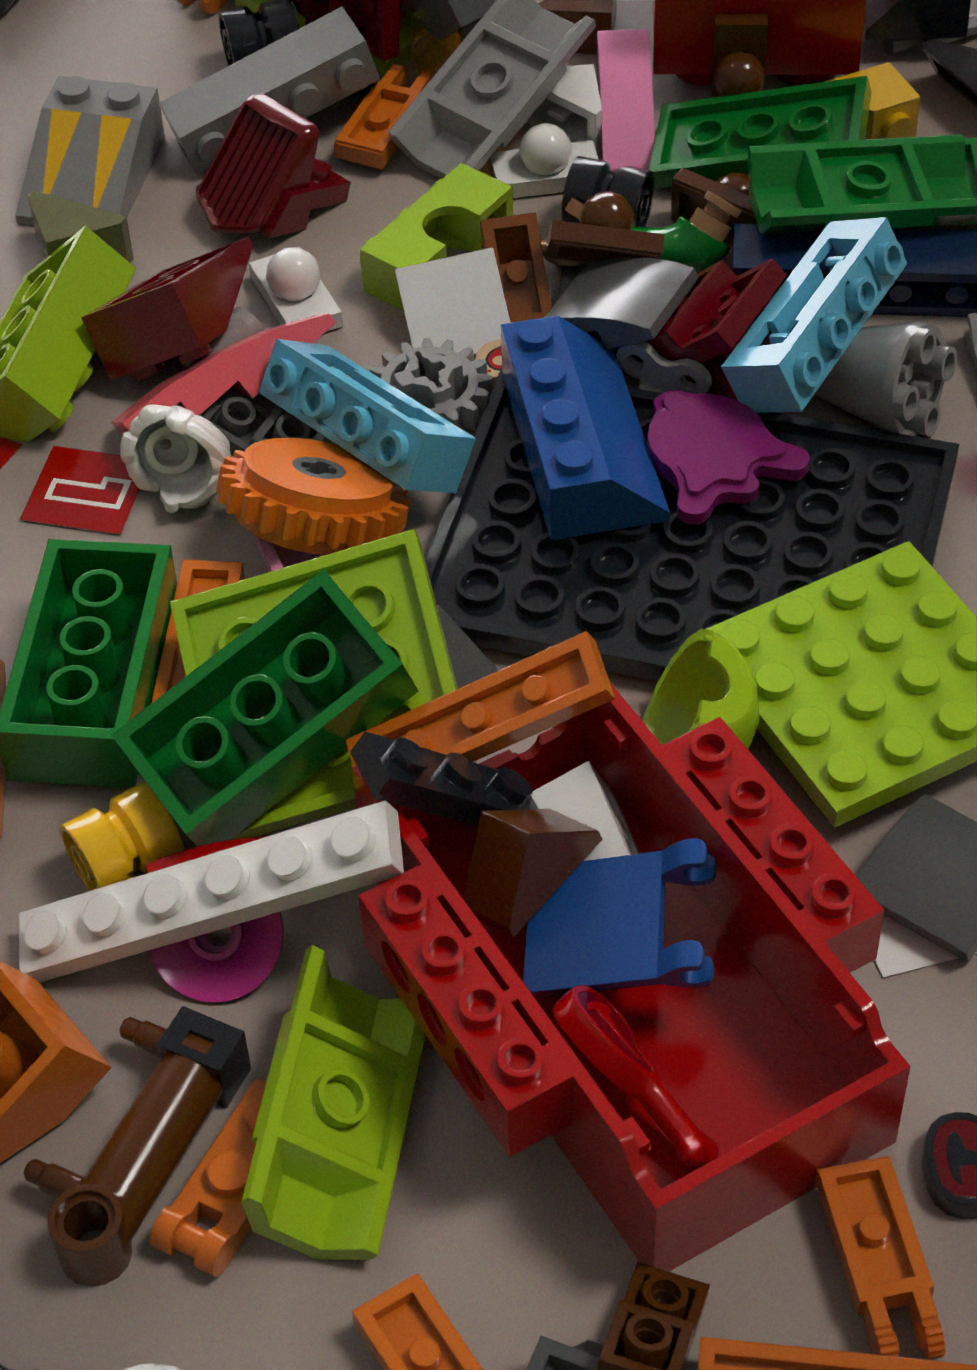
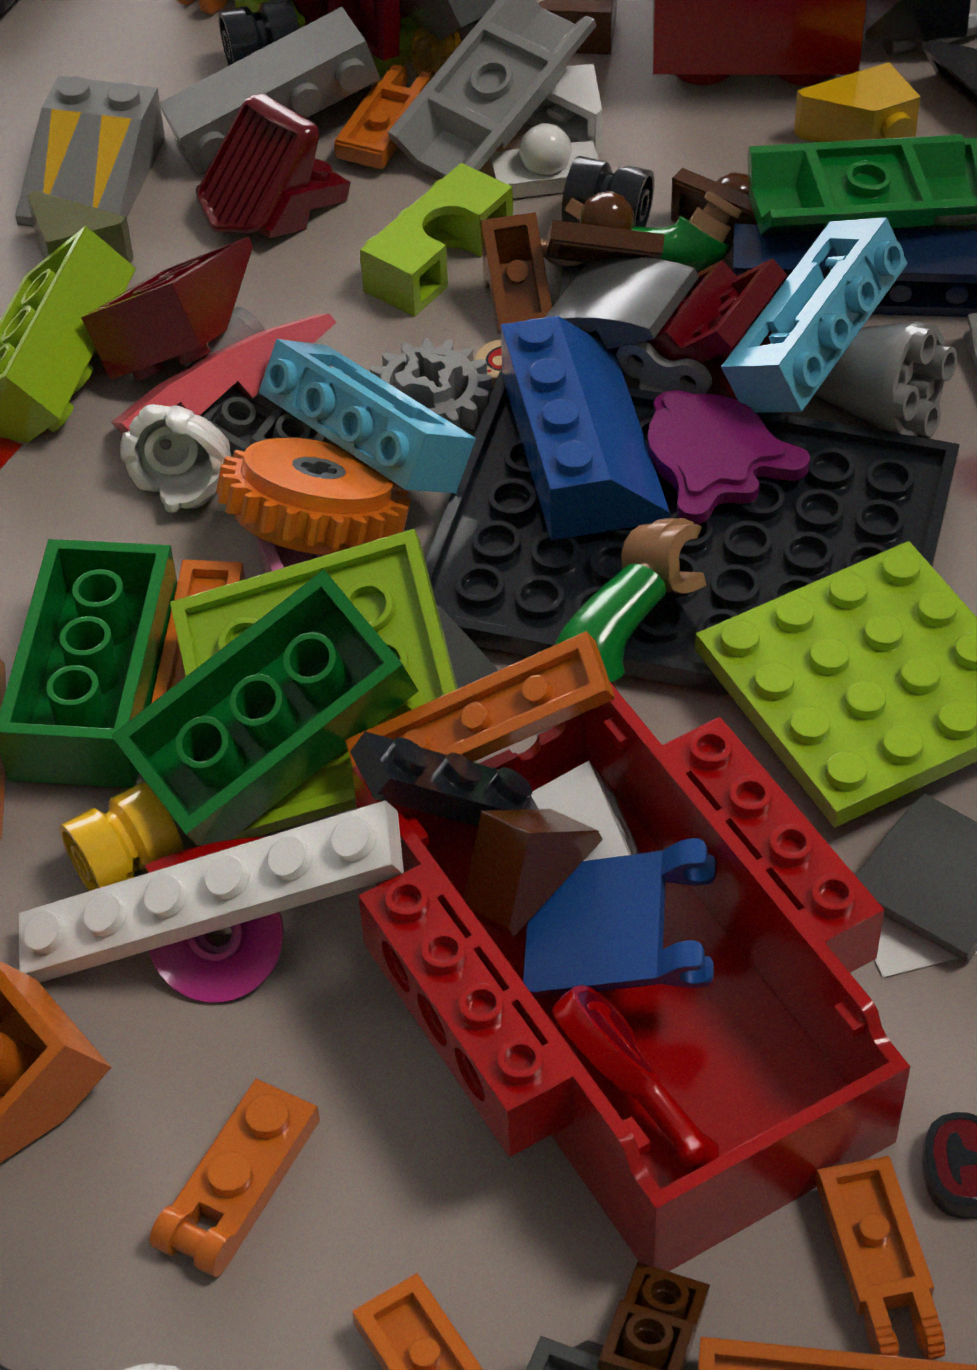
red sticker [19,446,140,535] -> none
reddish brown piece [24,1006,251,1287] -> none
lime piece [241,945,425,1260] -> none
white tile [249,247,343,332] -> none
white sticker [395,247,510,354] -> none
bright pink slope [597,29,655,174] -> none
lime cylinder [642,628,760,749] -> none
green plate [649,76,871,189] -> none
reddish brown tile [711,14,768,98] -> none
none -> piece [554,518,706,690]

